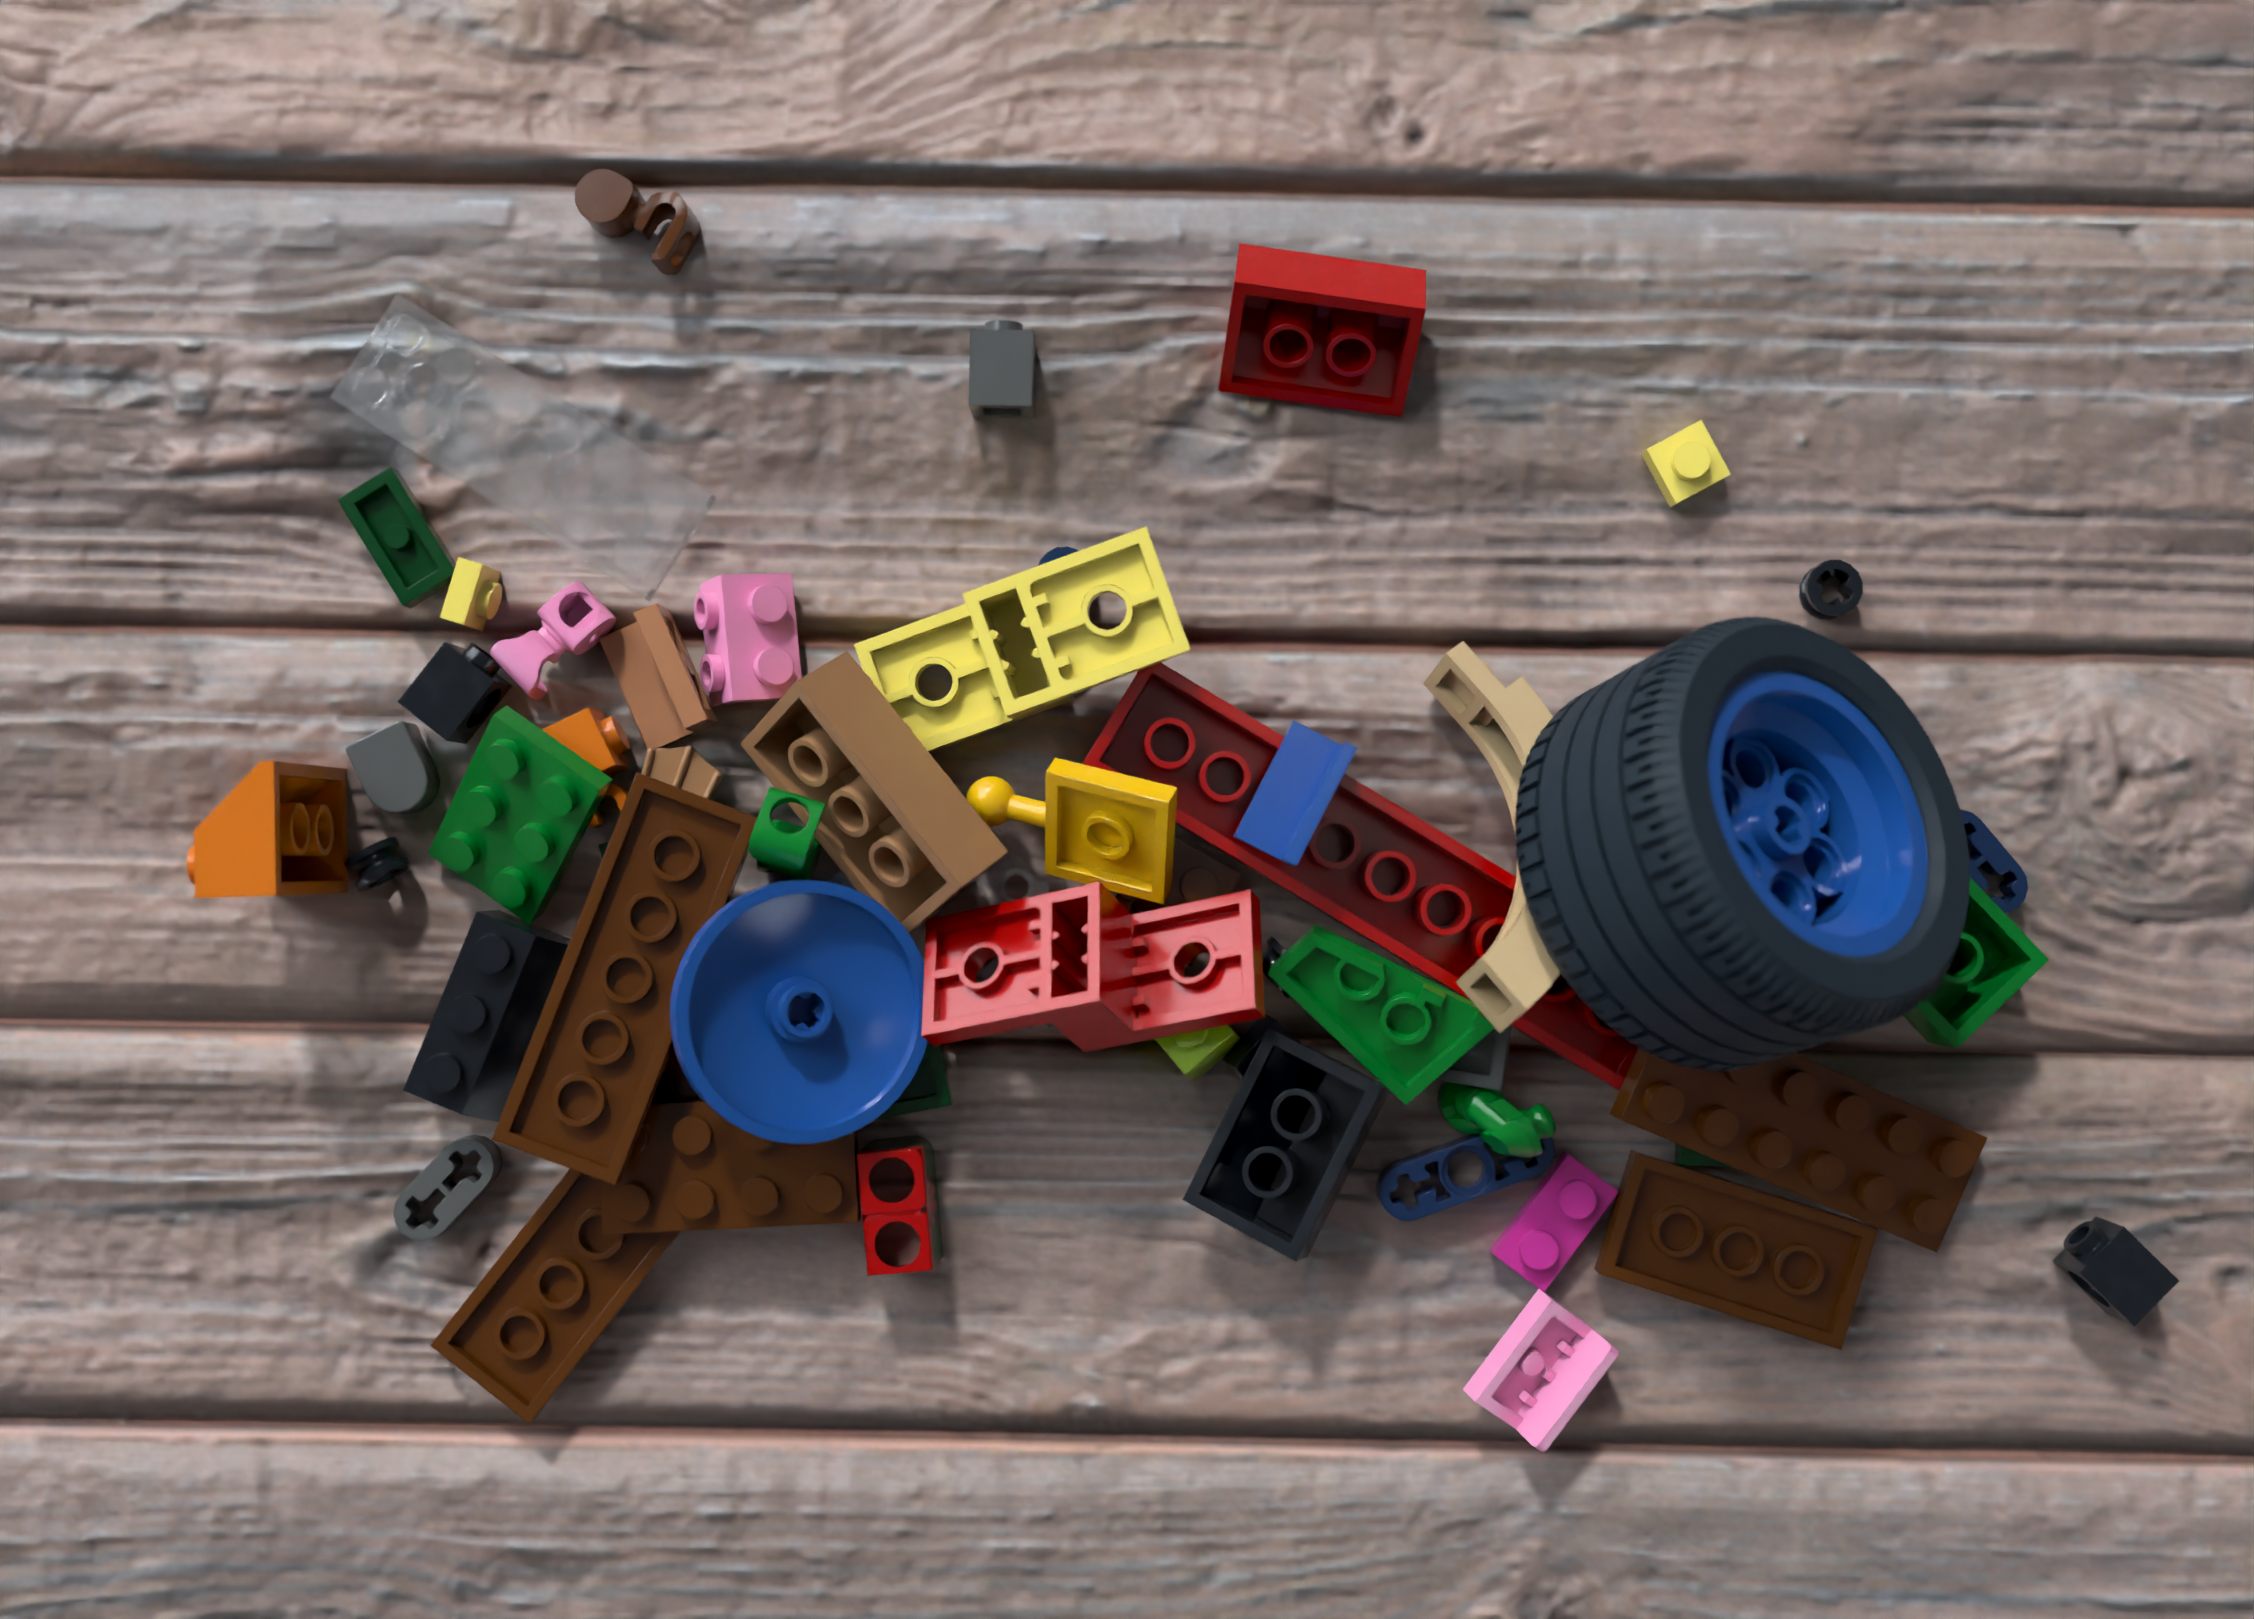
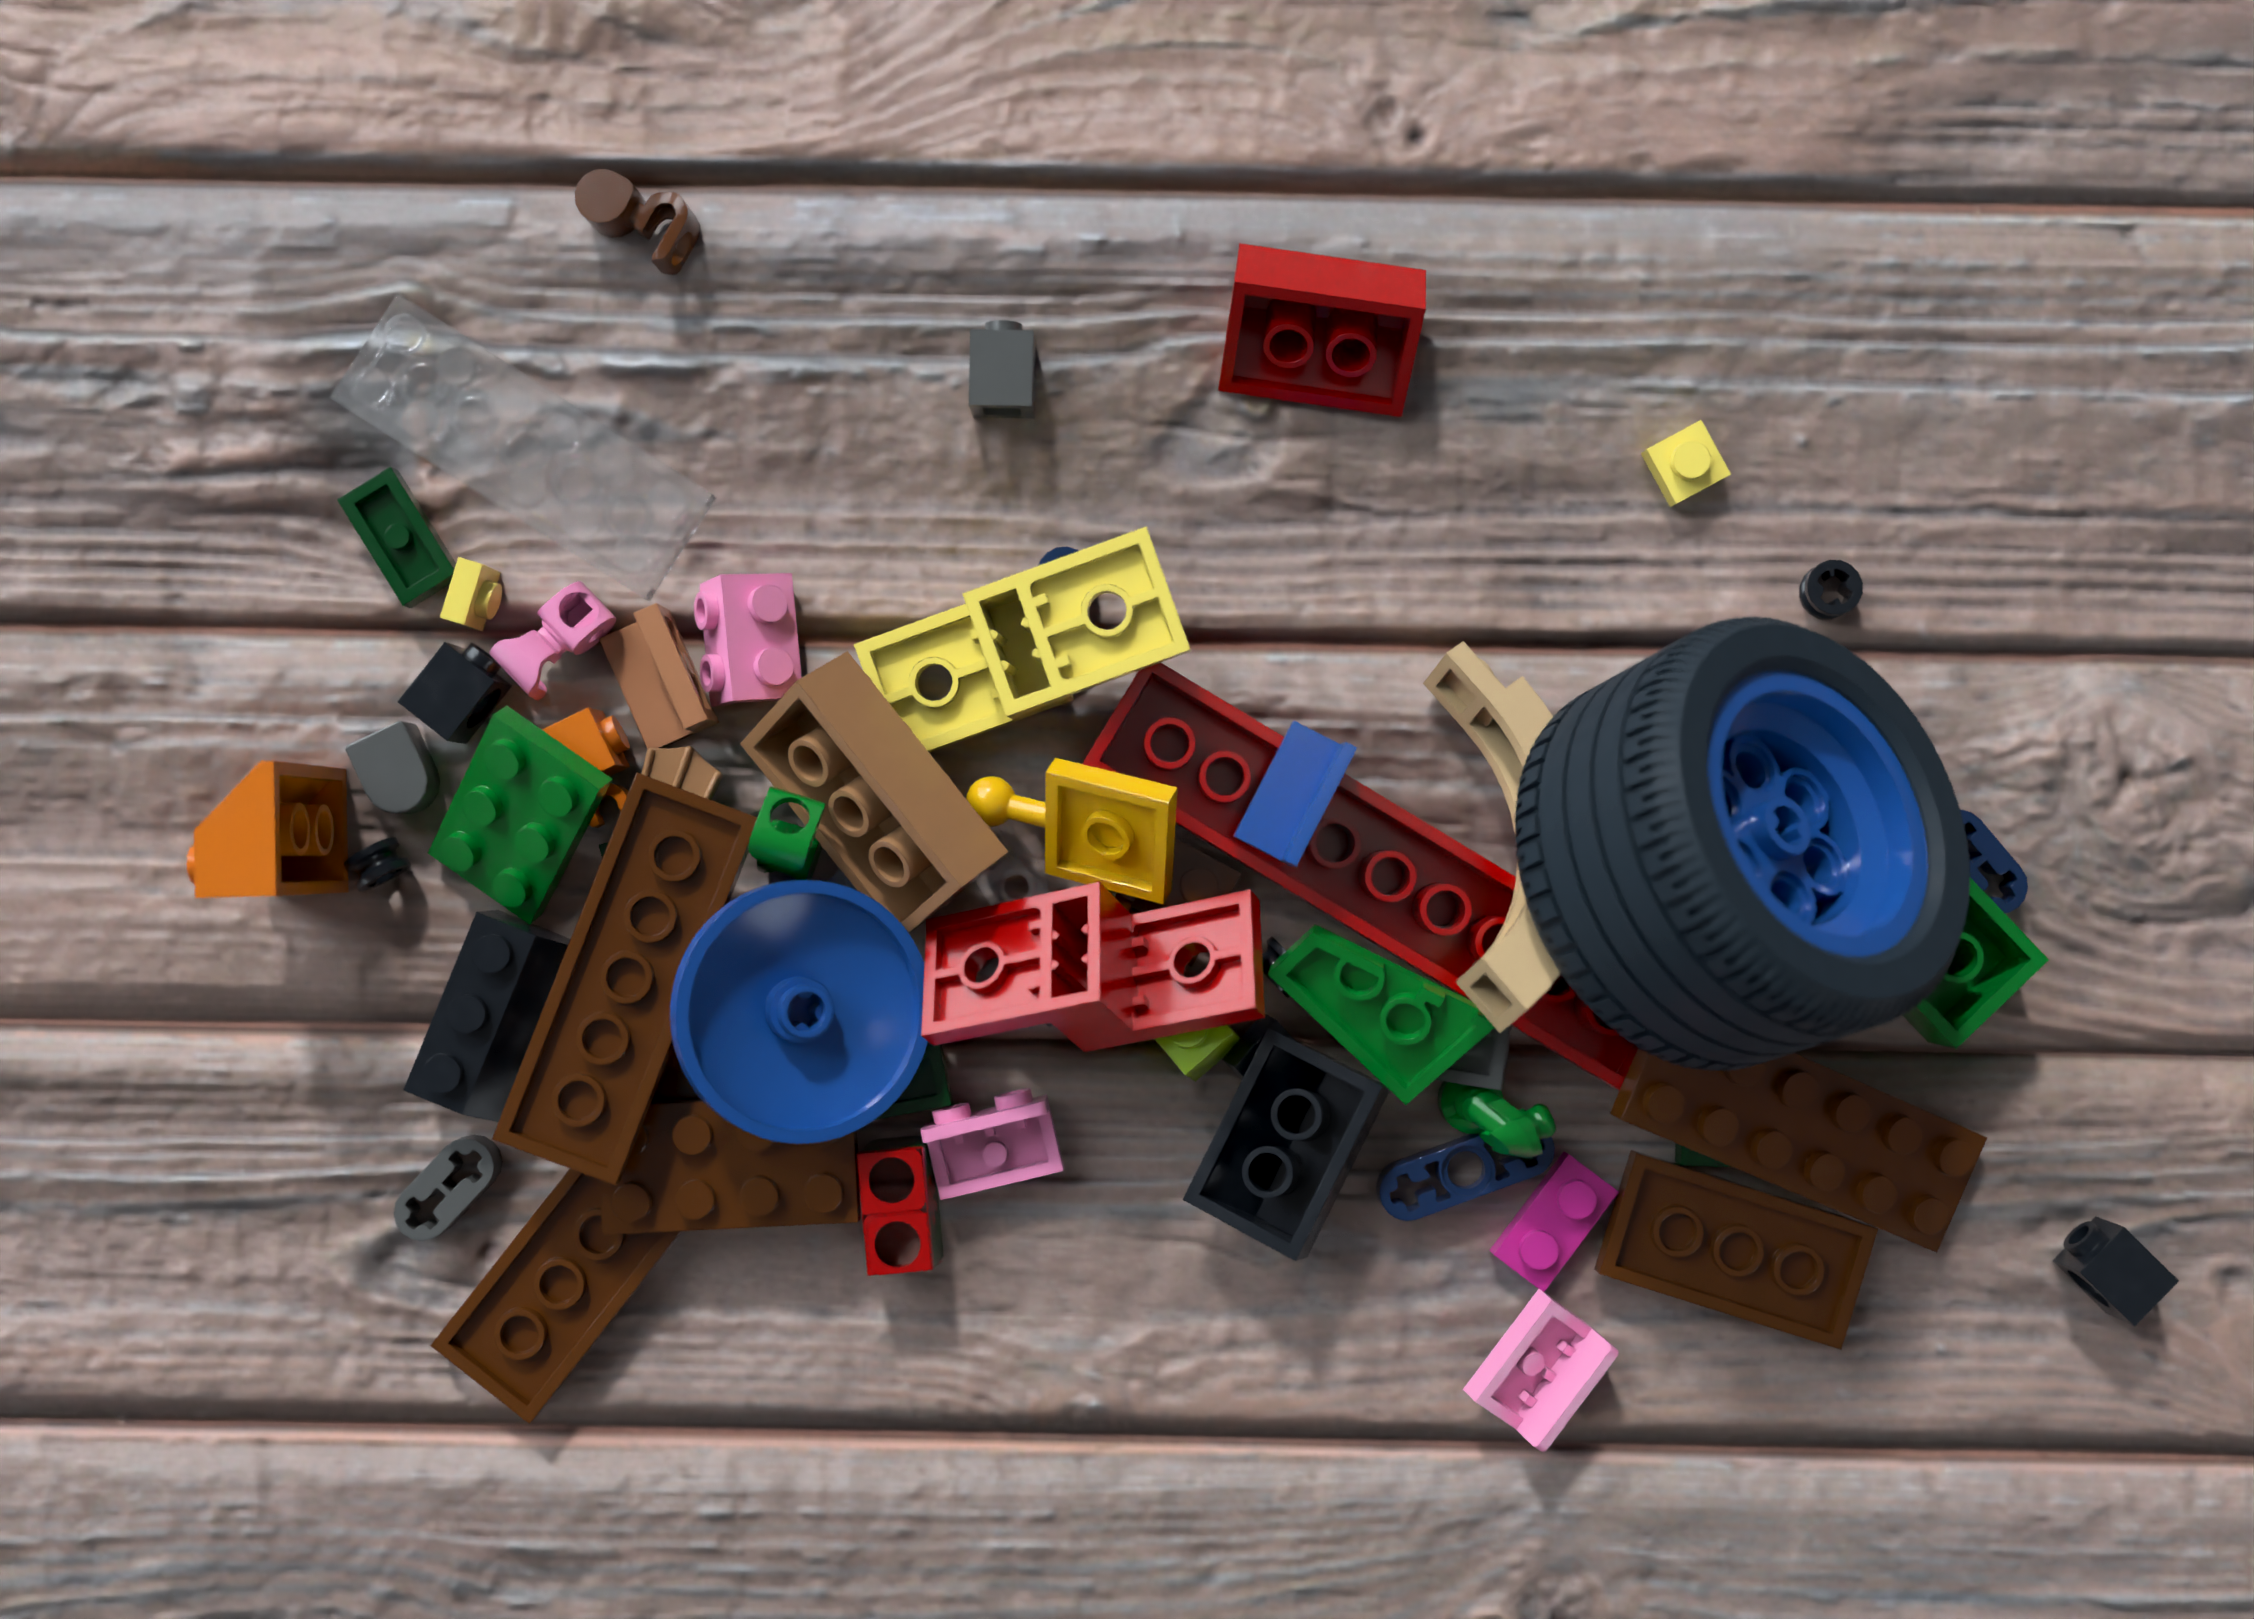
none -> bright pink bracket [920,1088,1064,1200]

